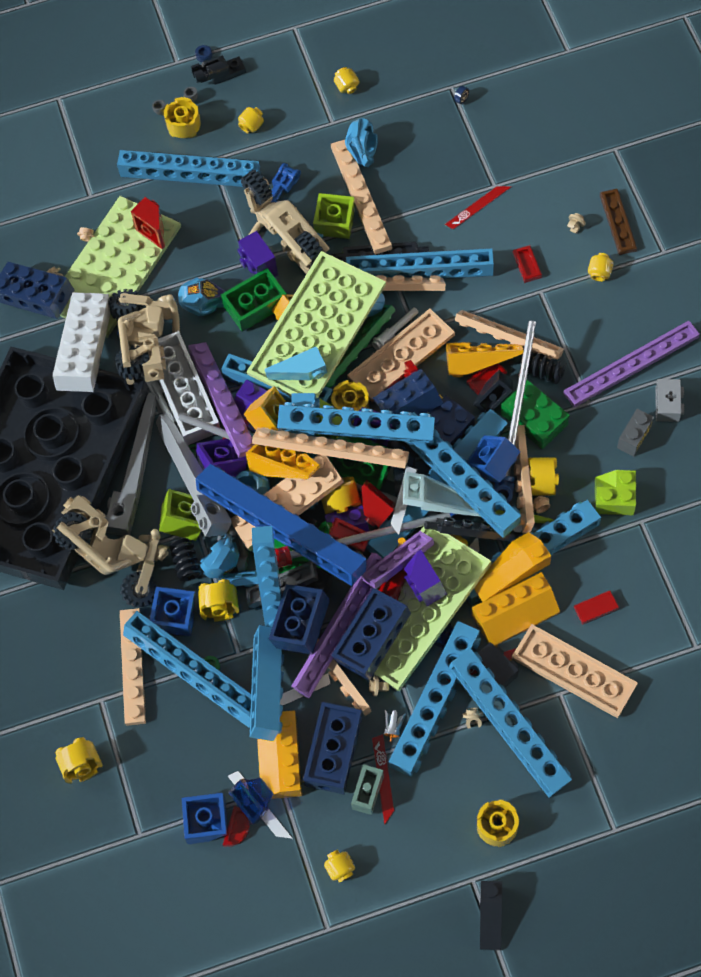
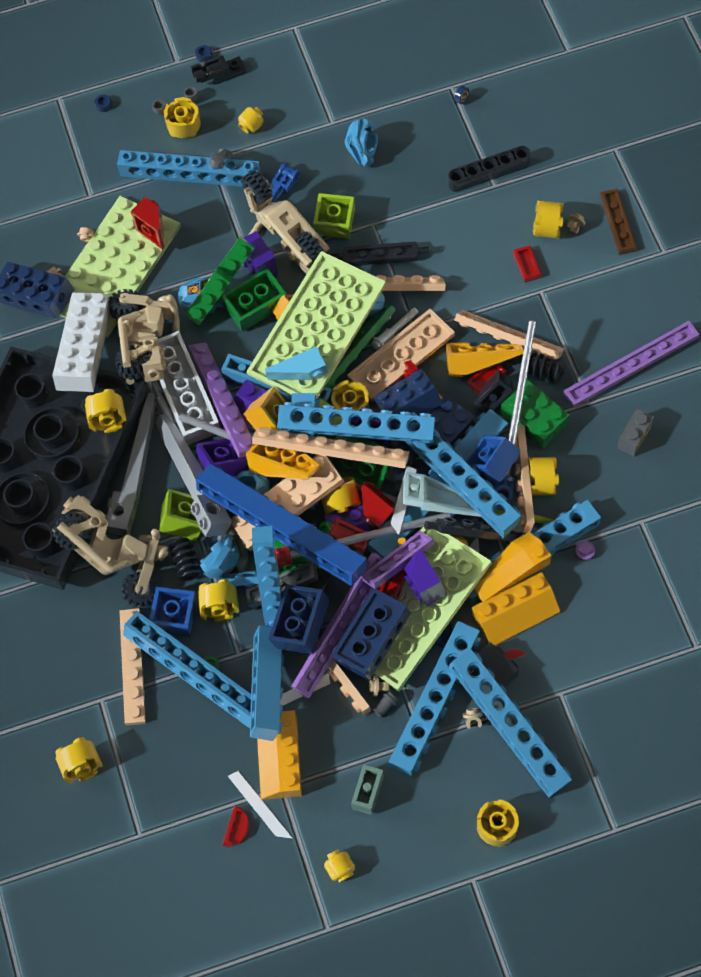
blue slope [181,793,227,844] -> none
clear blue slope [228,778,274,824] -> none
dark blue brick [303,702,363,795] -> none
light nougat plate [331,140,392,254] -> none
yellow head [334,67,359,94] -> none
dark azure brick [346,248,494,278] -> none
red sticker [372,734,394,825] -> none
flat silver piece [384,710,406,742] -> none
red sticker [444,186,512,229] -> none
black slope [480,881,502,951] -> none
light nougat plate [512,624,638,718] -> none
light nougat plate [533,496,550,513] -> none
red tile [574,590,619,625] -> none
yellow head [588,253,614,282] -> none
lime slope [595,470,636,515] -> none
light grey brick [655,379,684,422] -> none
none -> yellow brick [85,389,126,433]
none -> dark blue tile [94,94,112,112]
none -> green bracket [184,236,255,325]
none -> dark grey bar [209,149,232,169]
none -> dark grey pin [372,692,397,718]
none -> black beam [448,146,530,192]
none -> yellow brick [533,201,564,239]
none -> medium lavender plate [575,541,595,560]

